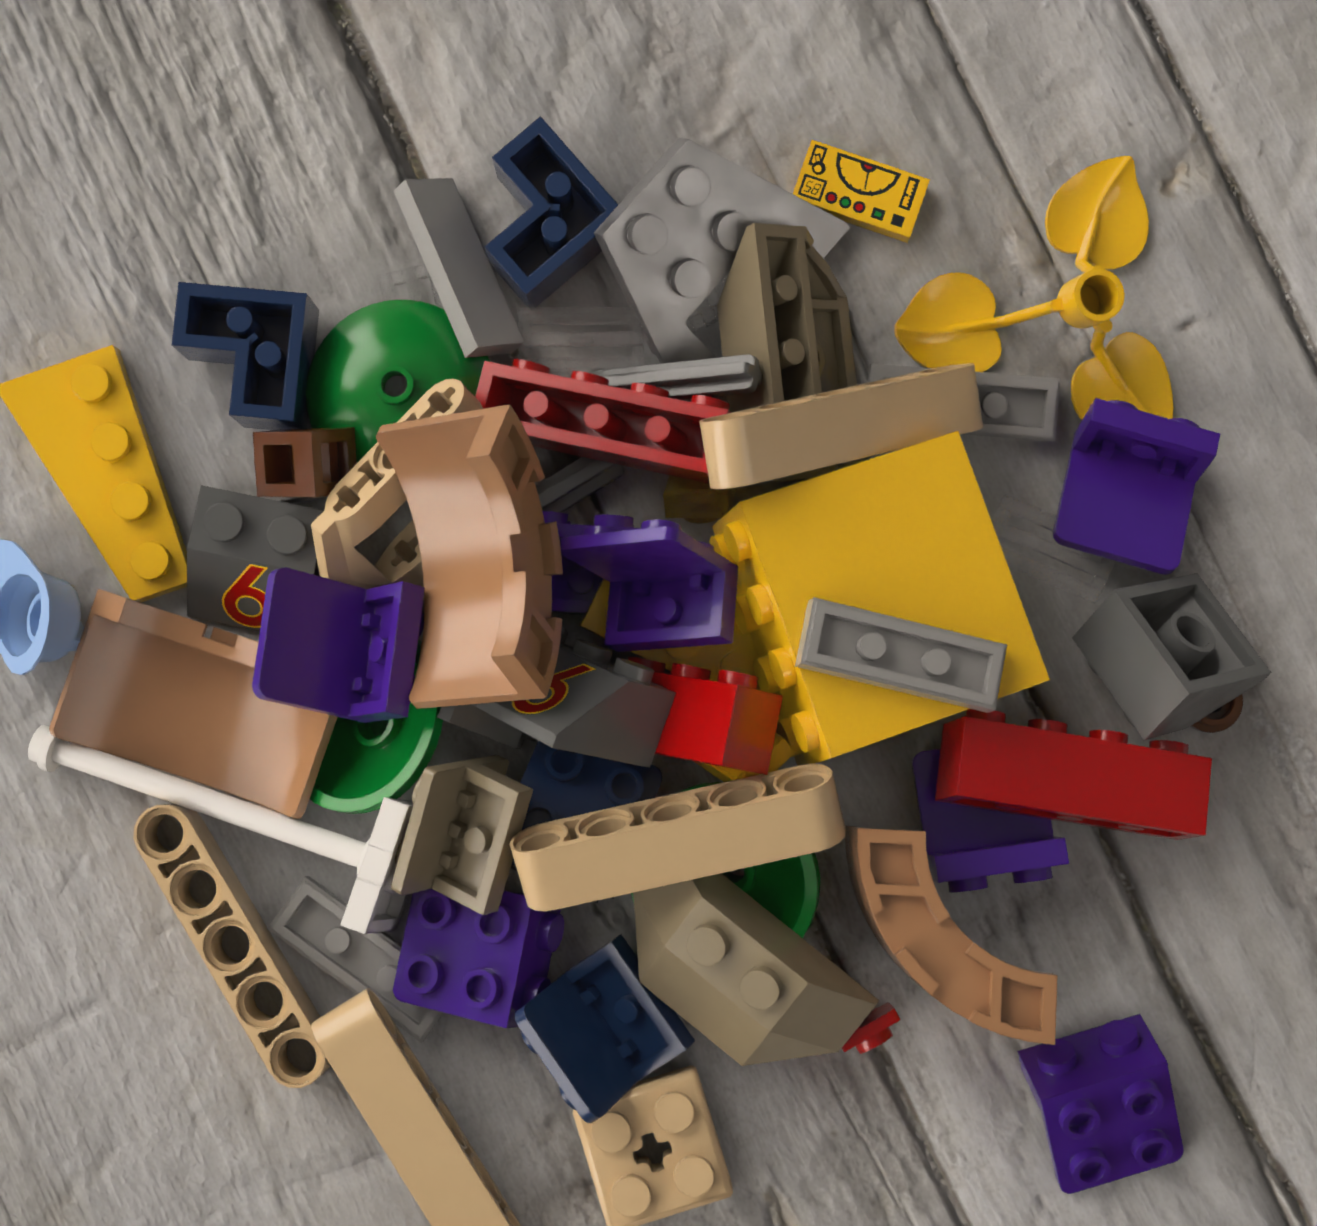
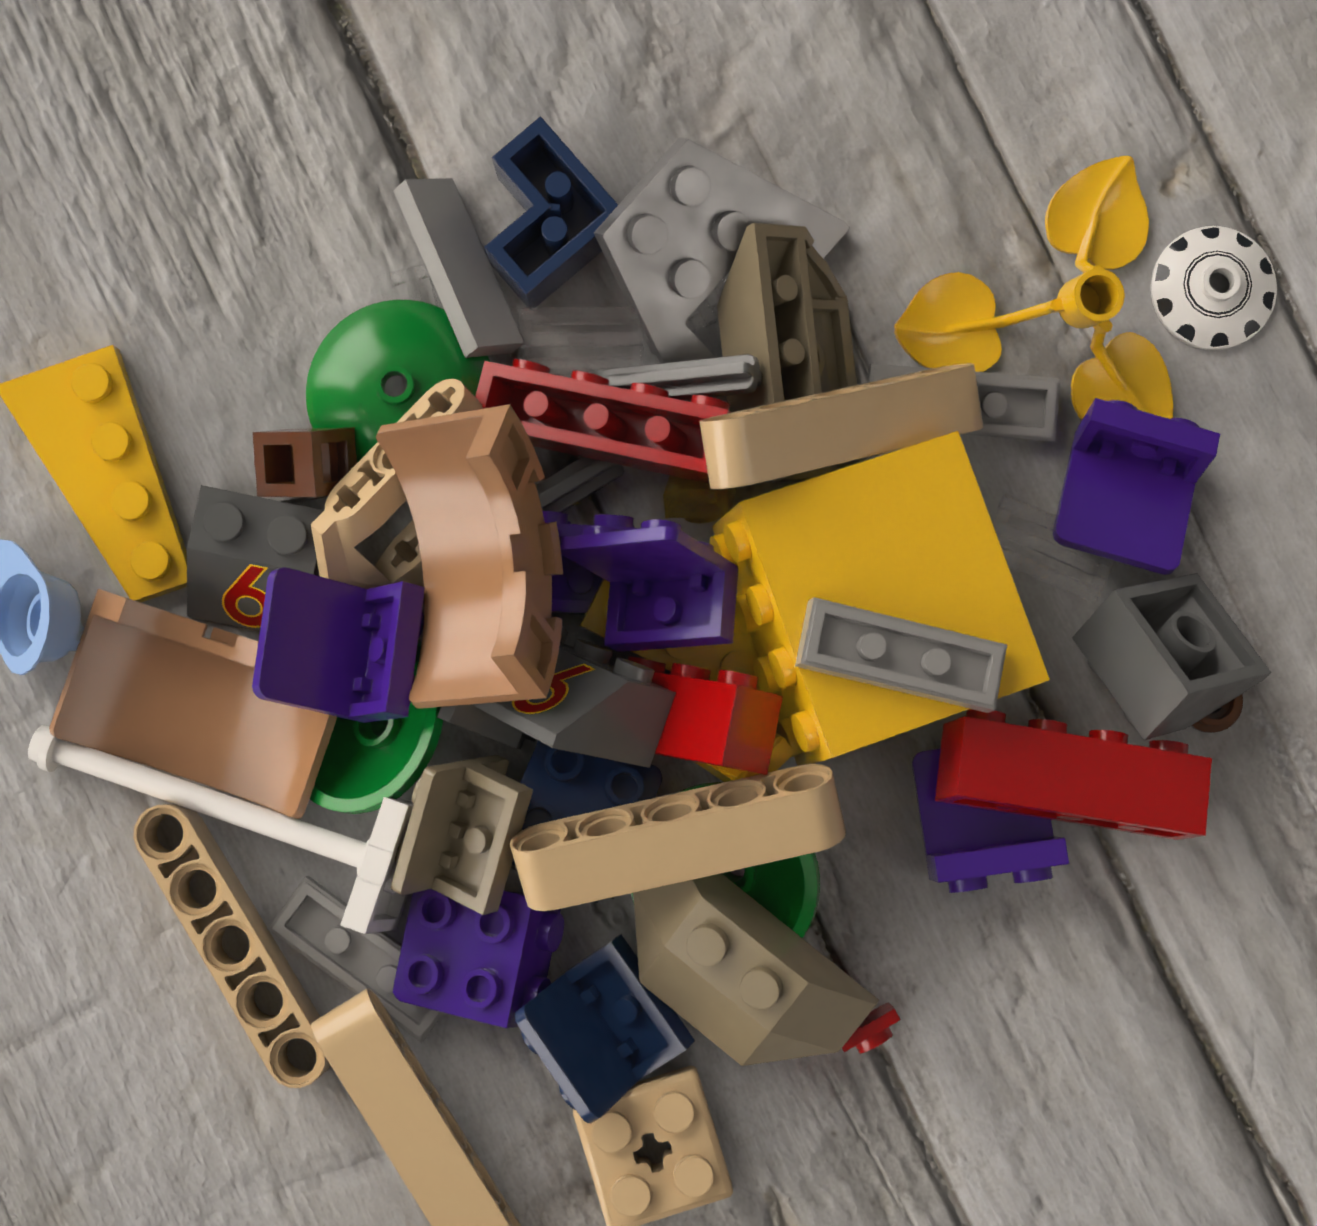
dark blue brick [171,282,319,430] -> none
yellow tile [793,139,930,243] -> none
medium nougat panel [845,825,1057,1045] -> none
dark purple bracket [1017,1014,1184,1194] -> none
none -> white dish [1150,226,1277,350]

